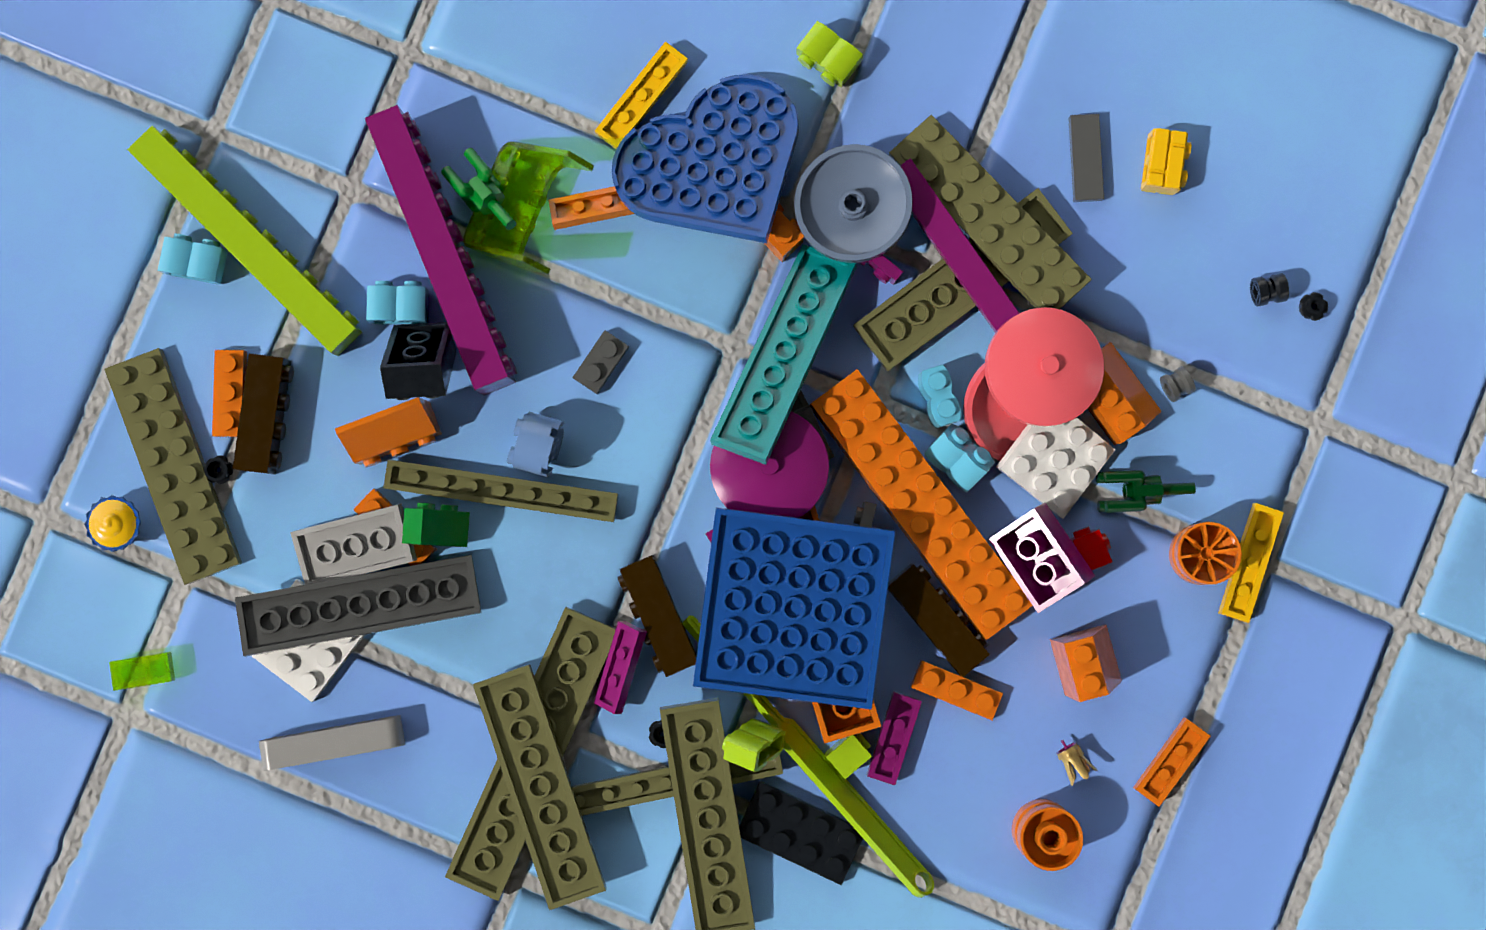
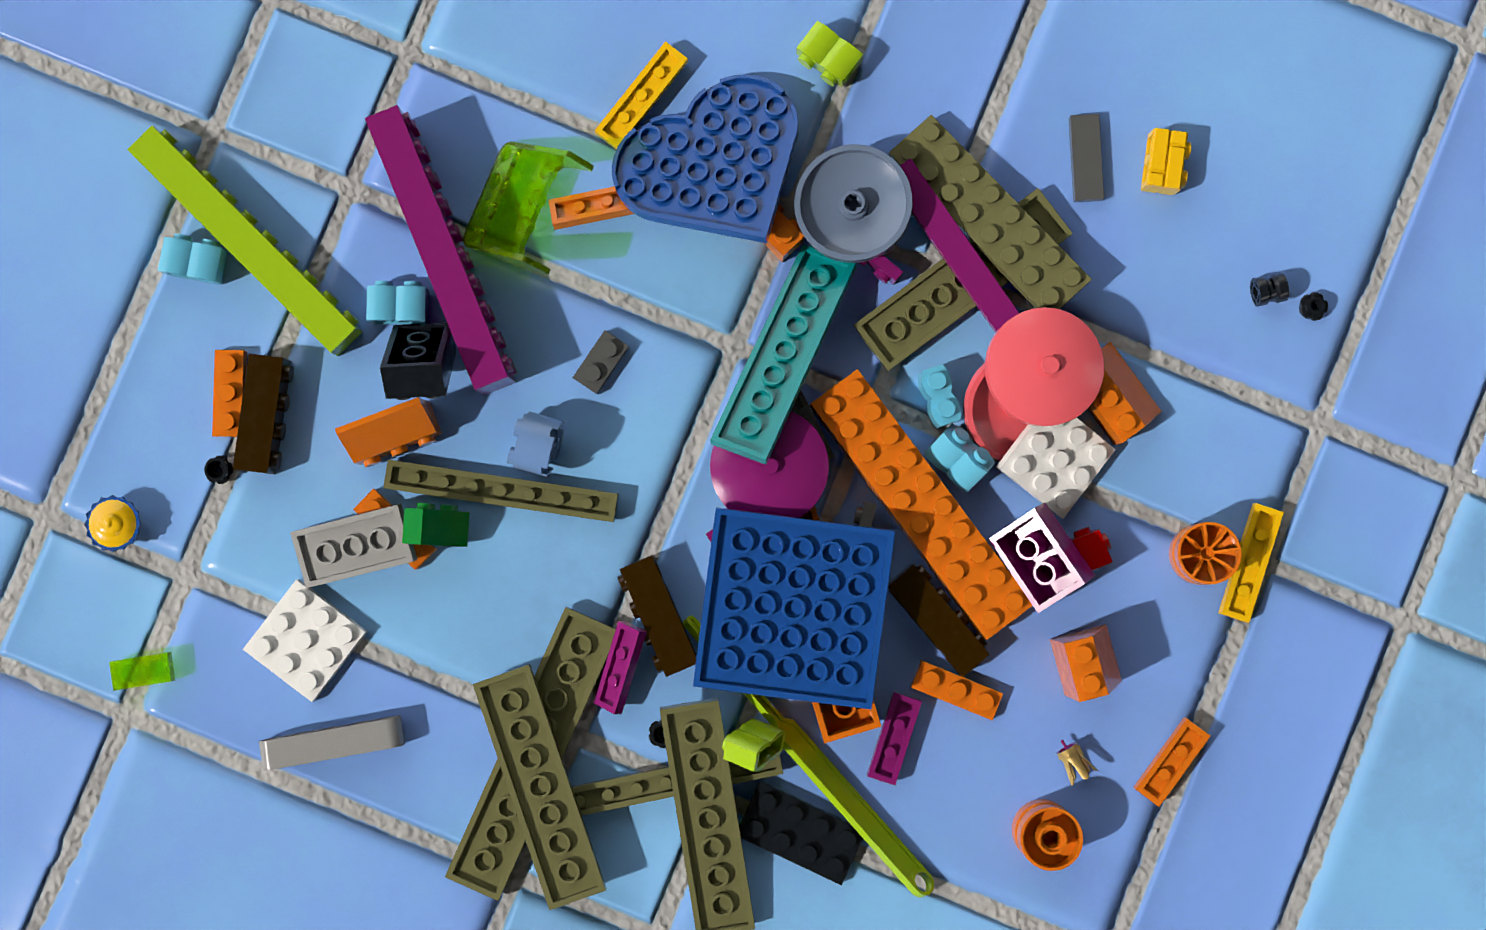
olive plate [104,348,242,585] -> none
dark grey plate [235,555,482,657] -> none
green plant [441,148,516,230] -> none
lime brick [825,733,872,779] -> none
dark green plant [1096,470,1196,513] -> none
dark grey wheel [1160,366,1196,402] -> none

